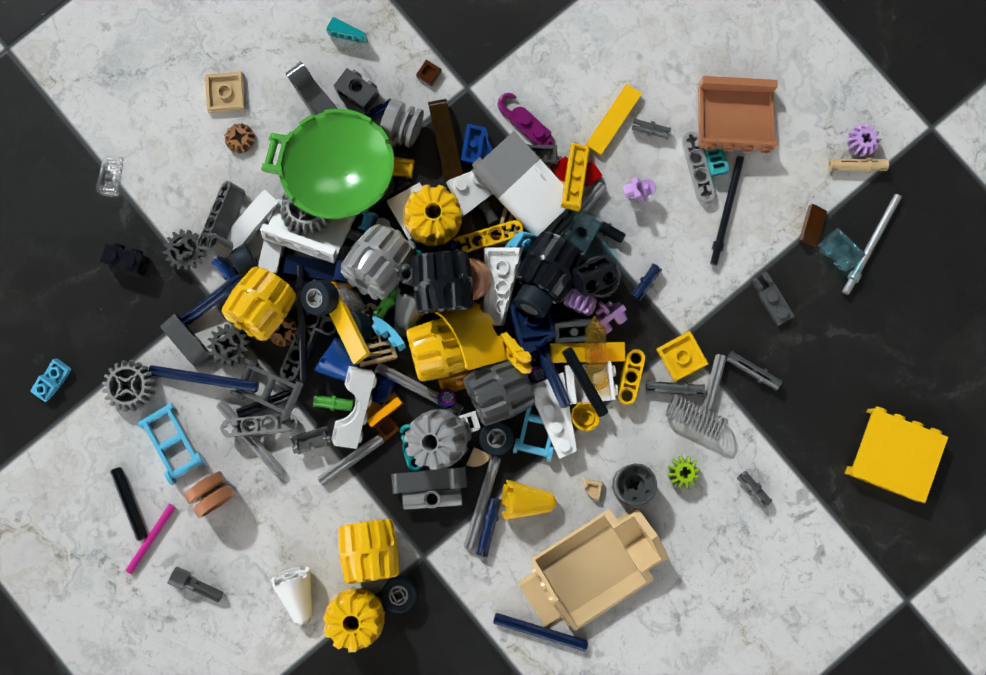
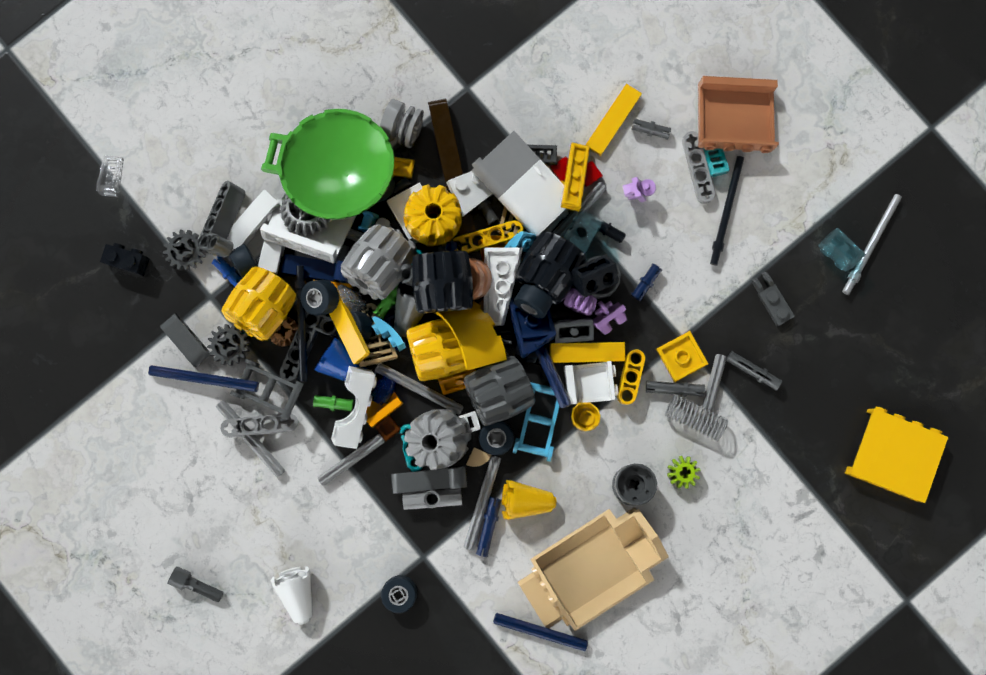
medium azure slope [30,358,72,402] -> none
light grey gear [102,360,156,412] -> none
black axle [110,467,148,541] -> none
dark pink bar [125,504,176,574] -> none
medium azure piece [138,402,207,485] -> none
dark blue axle [181,275,242,325] -> none
nougat wheel [183,471,236,519] -> none
tan tile [205,71,246,113] -> none
medium nougat gear [224,123,255,153] -> none
black axle [236,390,291,418] -> none
dark grey beam [286,61,338,114] -> none
dark grey hinge [290,426,332,455] -> none
yellow wheel [323,587,385,652] -> none
teal slope [326,17,368,44] -> none
dark grey brick [333,68,379,113] -> none
yellow wheel [338,519,400,584] -> none
dark blue axle [364,98,391,120] -> none
reddish brown tile [416,60,442,86] -> none
tile [437,388,457,409] -> none
blue wing [460,124,492,164] -> none
magenta plate [497,93,554,145] -> none
yellow hinge [500,332,532,374] -> none
tile [530,365,547,384] -> none
white wing [532,372,577,459] -> none
black axle [562,347,608,417] -> none
tan tile [583,478,603,501] -> none
clear yellow plate [585,316,609,391] -> none
dark grey pin [737,471,772,508] -> none
reddish brown slope [798,204,827,247] -> none
tan pin [828,157,889,172] -> none
lavender gear [846,124,881,157] -> none

